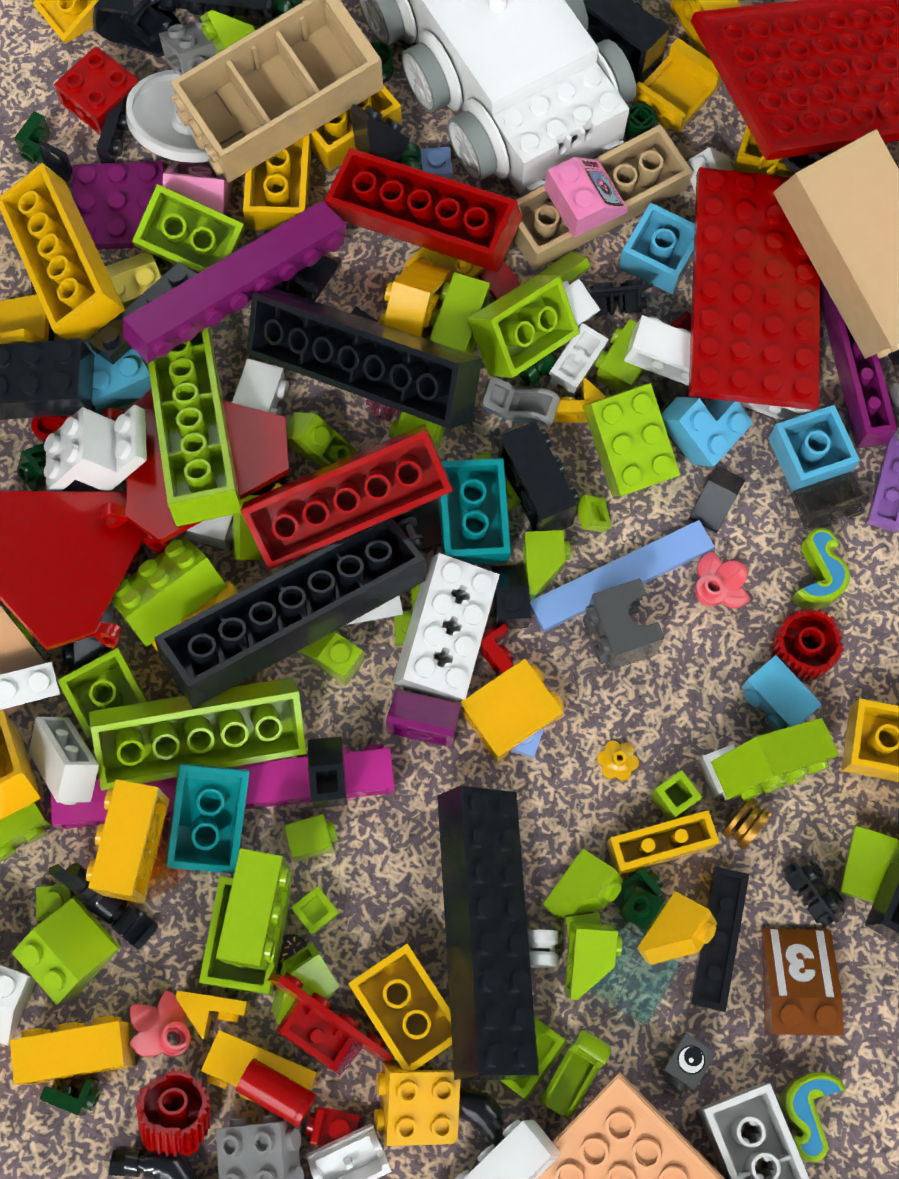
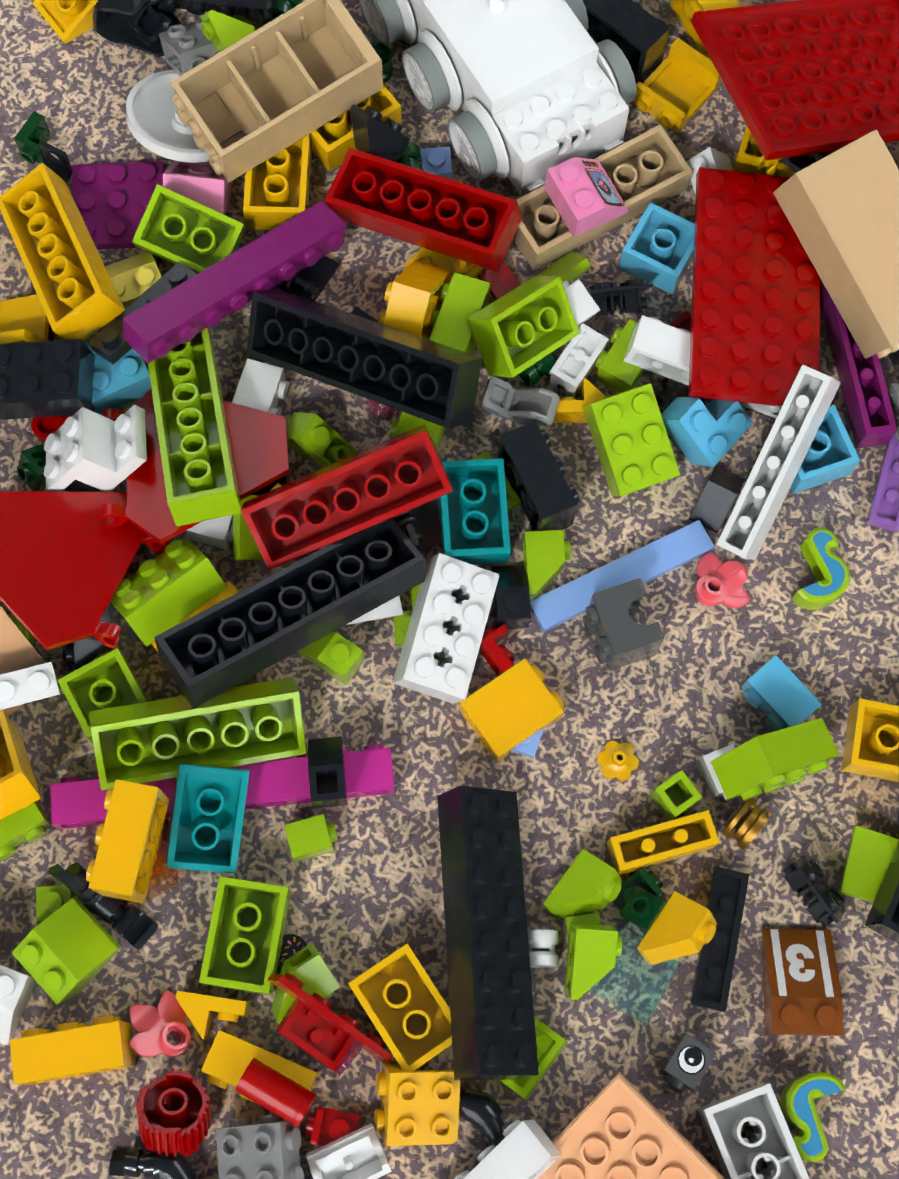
white brick [29,717,99,805] -> none
dark green bracket [39,1078,101,1116] -> none
red bracket [54,46,138,135] -> none
black plate [96,94,129,164] -> none
lime brick [216,848,293,971] -> none
lime plate [291,886,340,936] -> none
magenta slope [386,689,461,748] -> none
lime animal [540,1030,611,1119] -> none
lime plate [577,495,612,532] -> none
dark green wheel [624,103,656,141] -> none
red brick [770,609,844,682] -> none
clear smoke bracket [790,471,871,529] -> none
none -> white brick [716,364,841,560]

